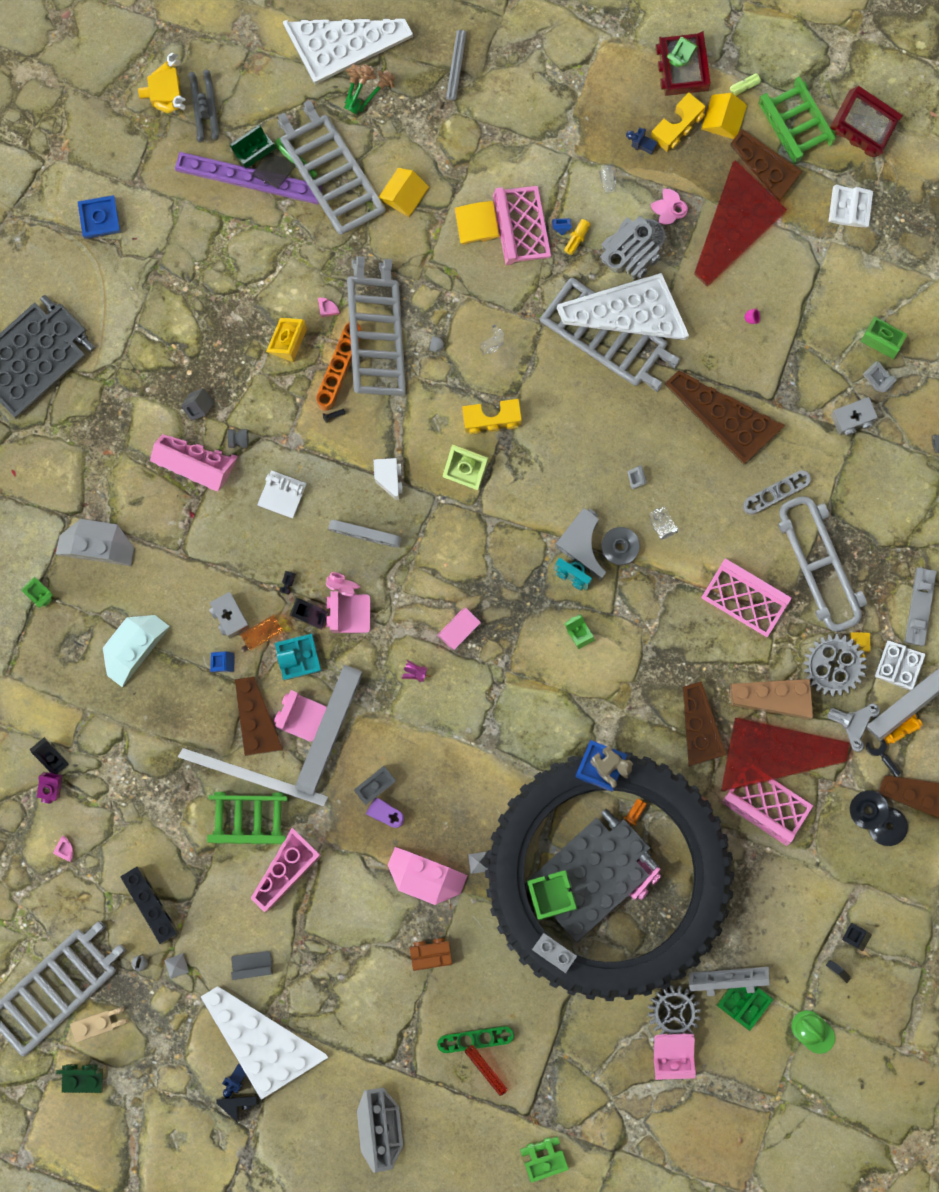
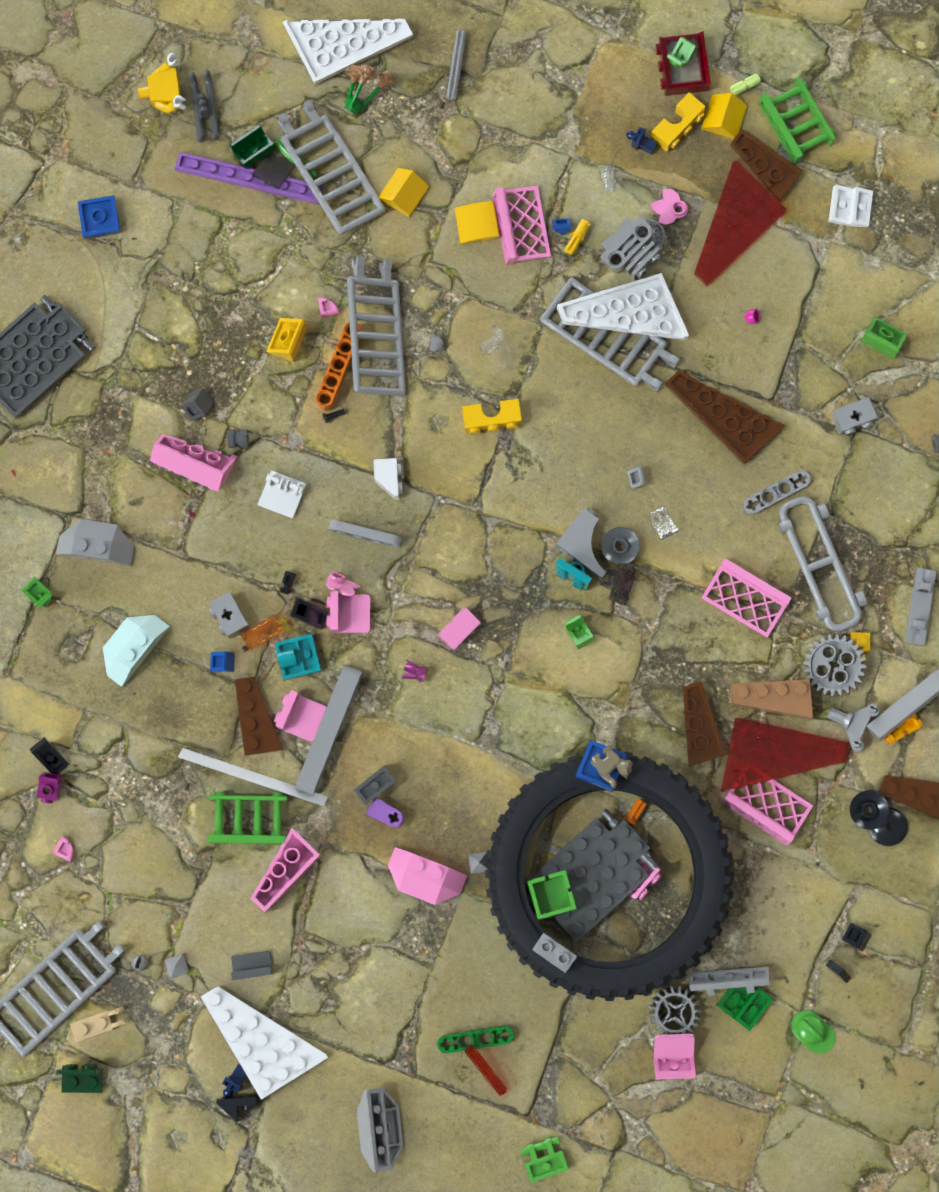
black brick [120,866,180,945] -> none
dark orange brick [410,938,453,971] -> none
yellowish green slope [443,445,488,490] -> none
dark red window [830,86,903,157] -> none
light grey bracket [863,361,897,392] -> none
black piece [866,739,901,777] -> none
white slope [875,641,925,691] -> none
none -> clear smoke plate [600,563,637,606]

